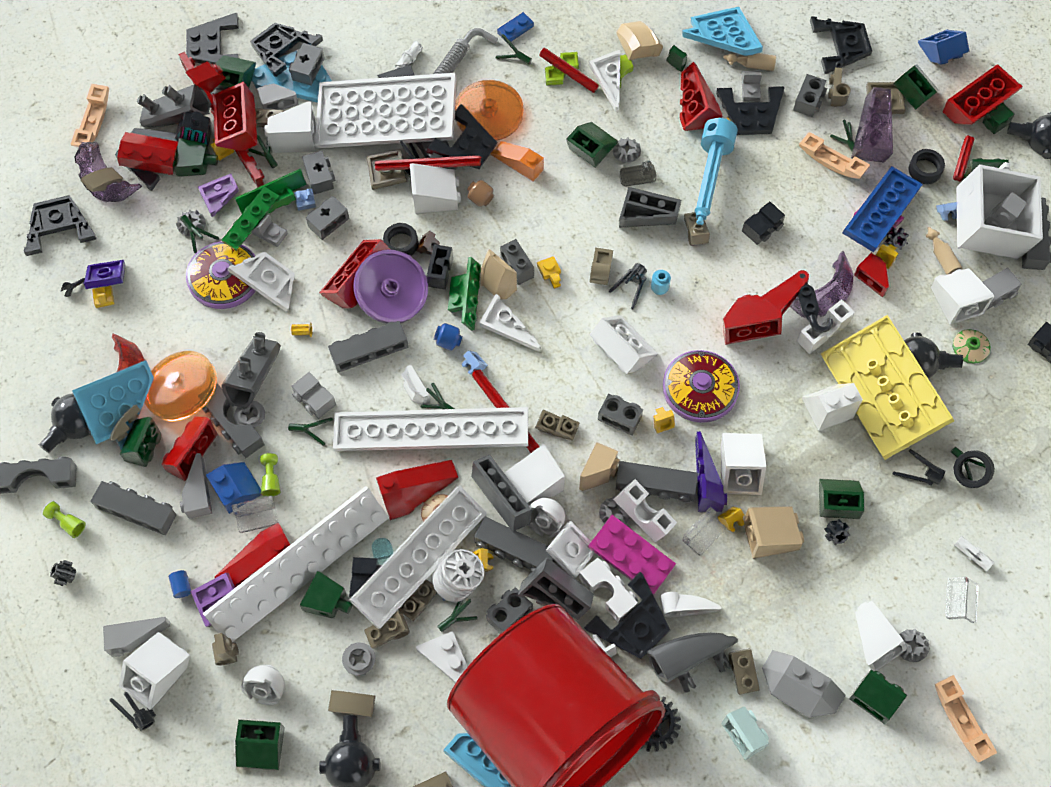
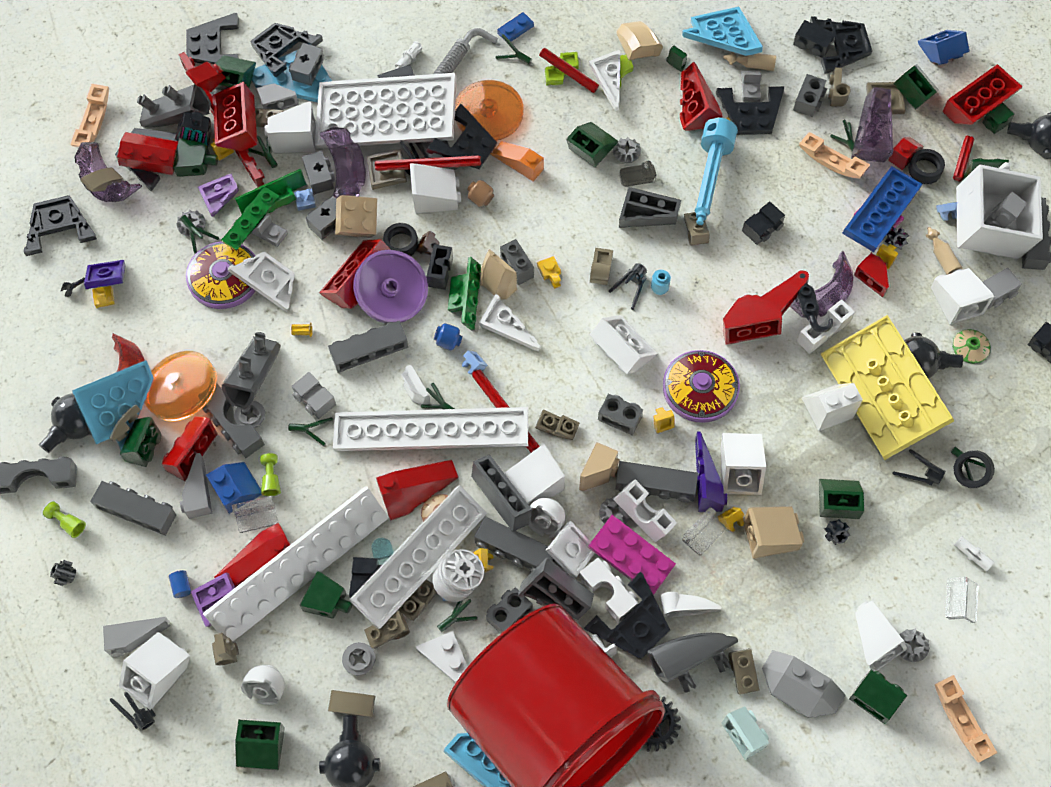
none -> clear purple windscreen [320,127,366,199]
none -> tan brick [335,195,377,238]
none -> black brick [793,20,836,58]
none -> red slope [888,136,924,170]

